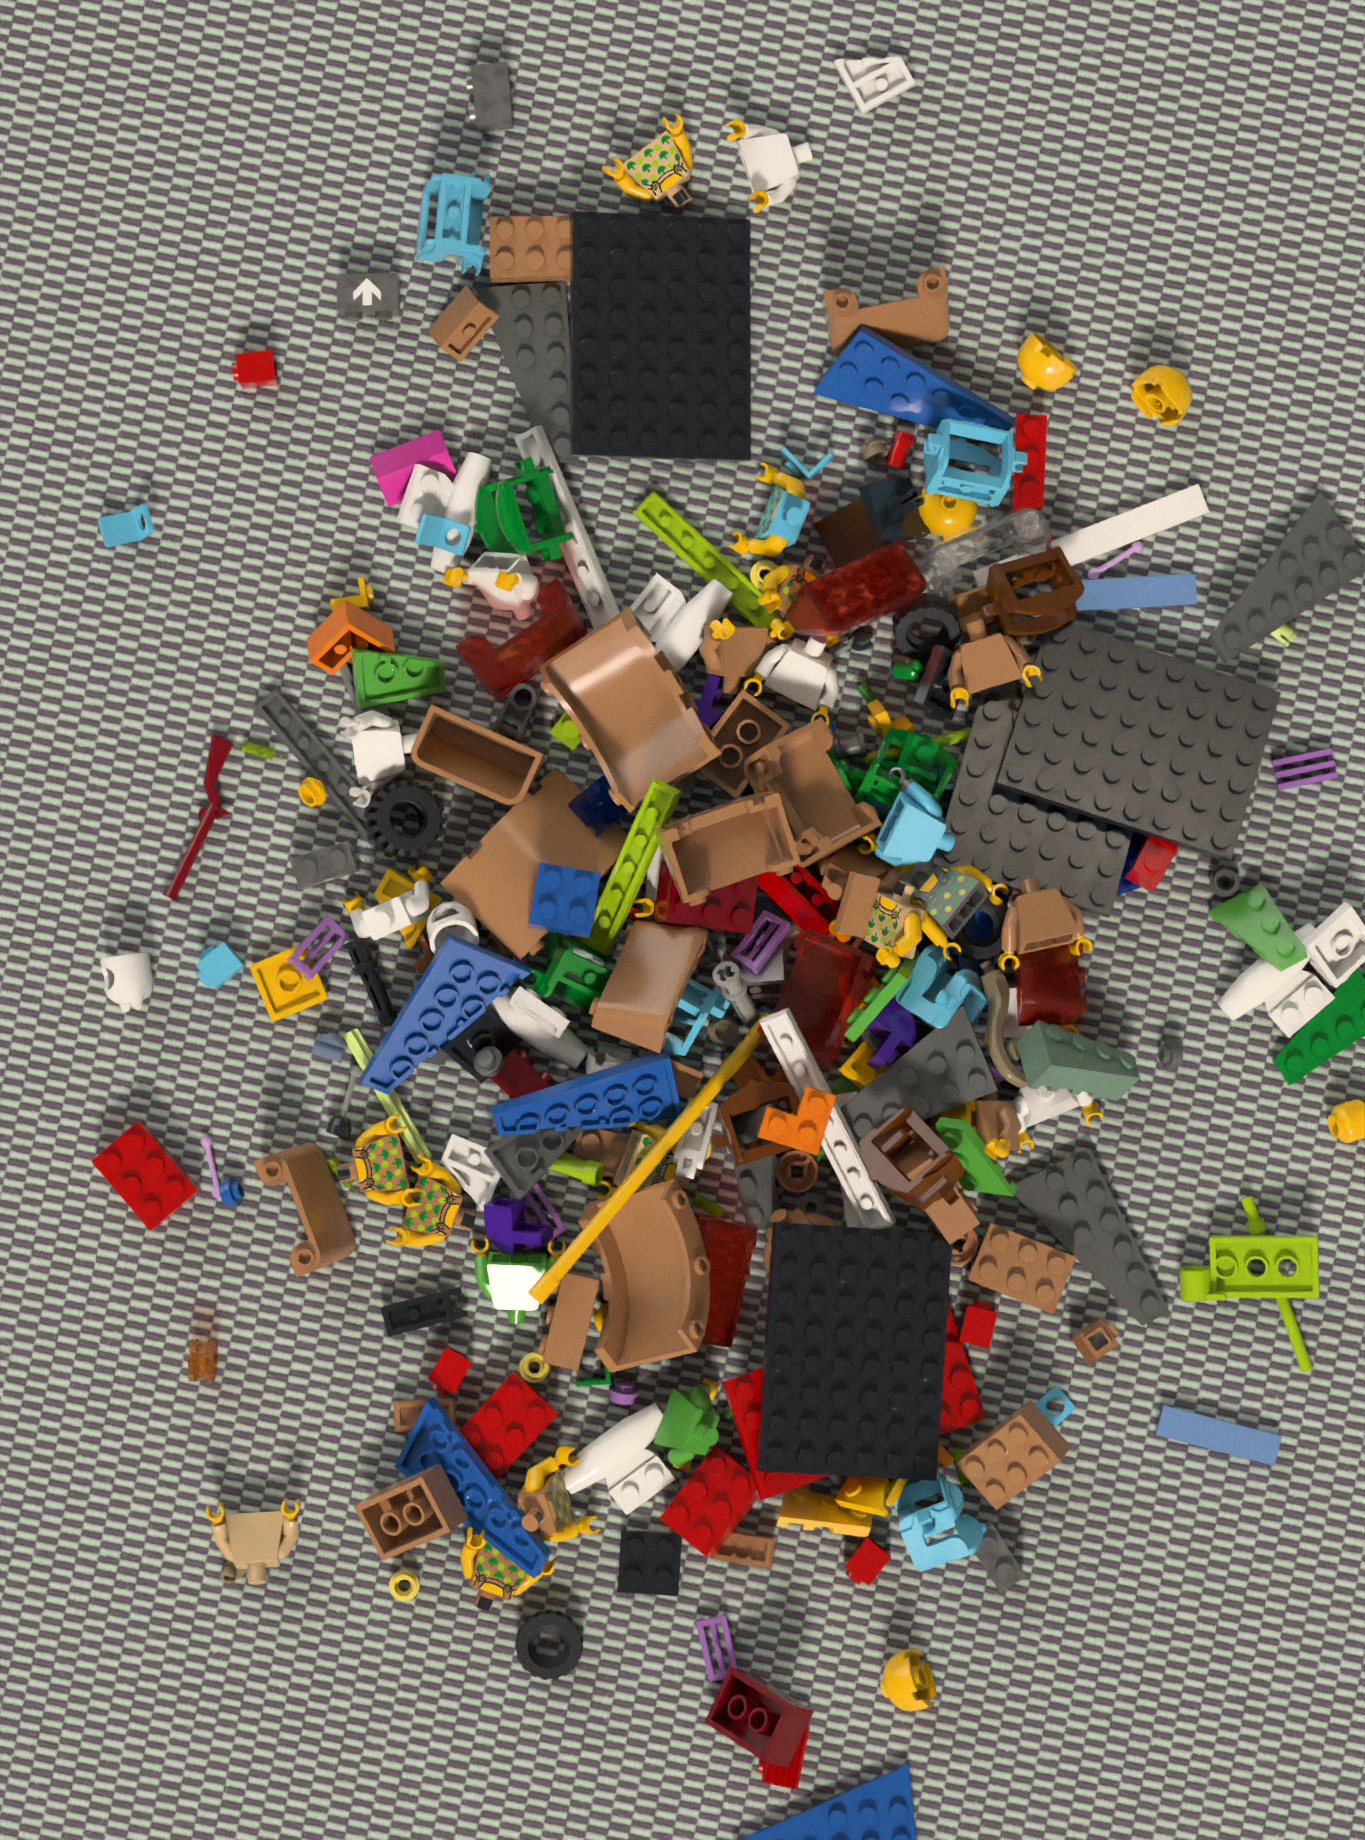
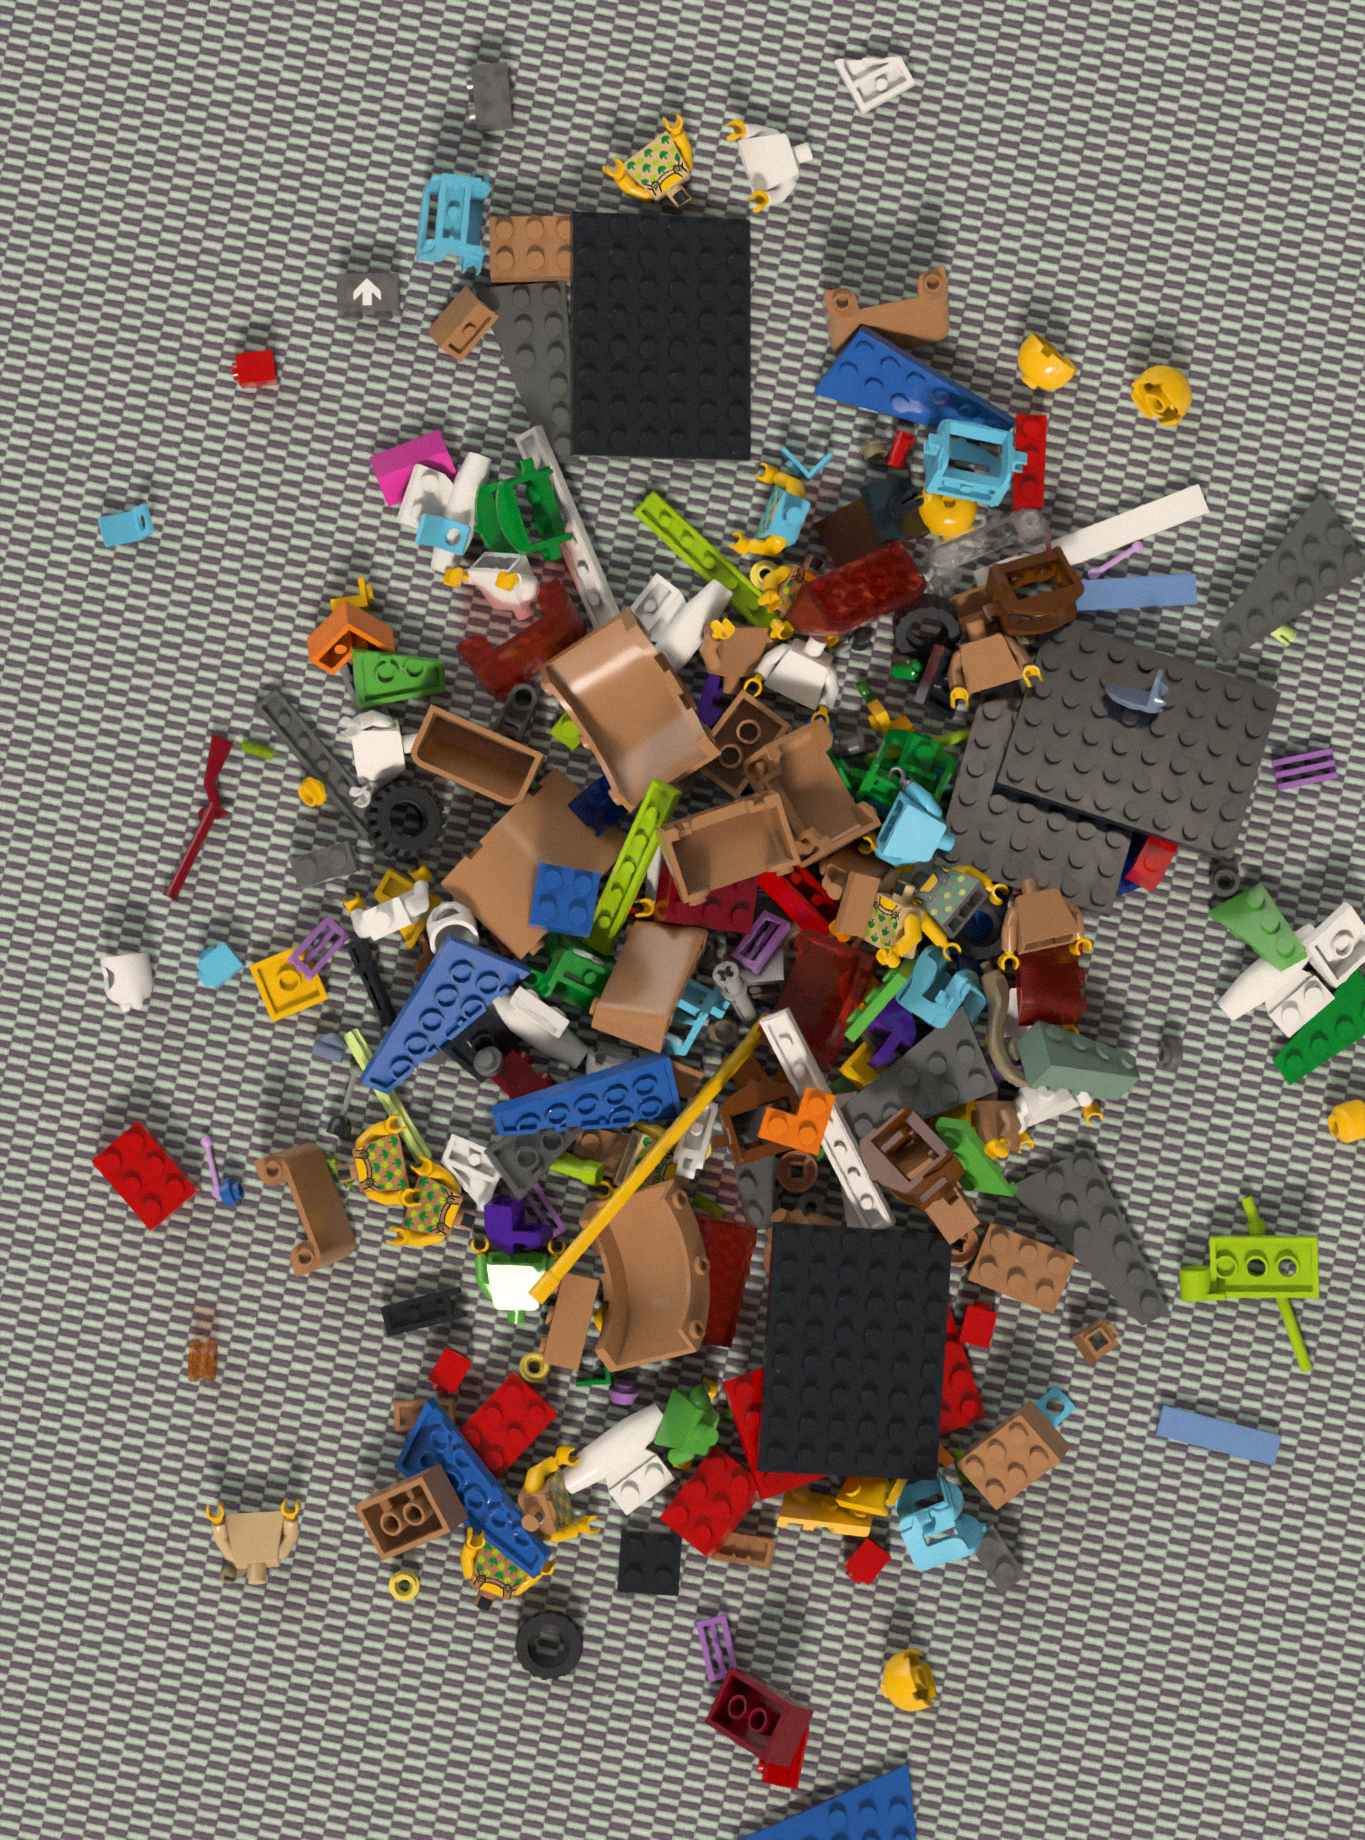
none -> sand blue piece [1105,668,1169,713]

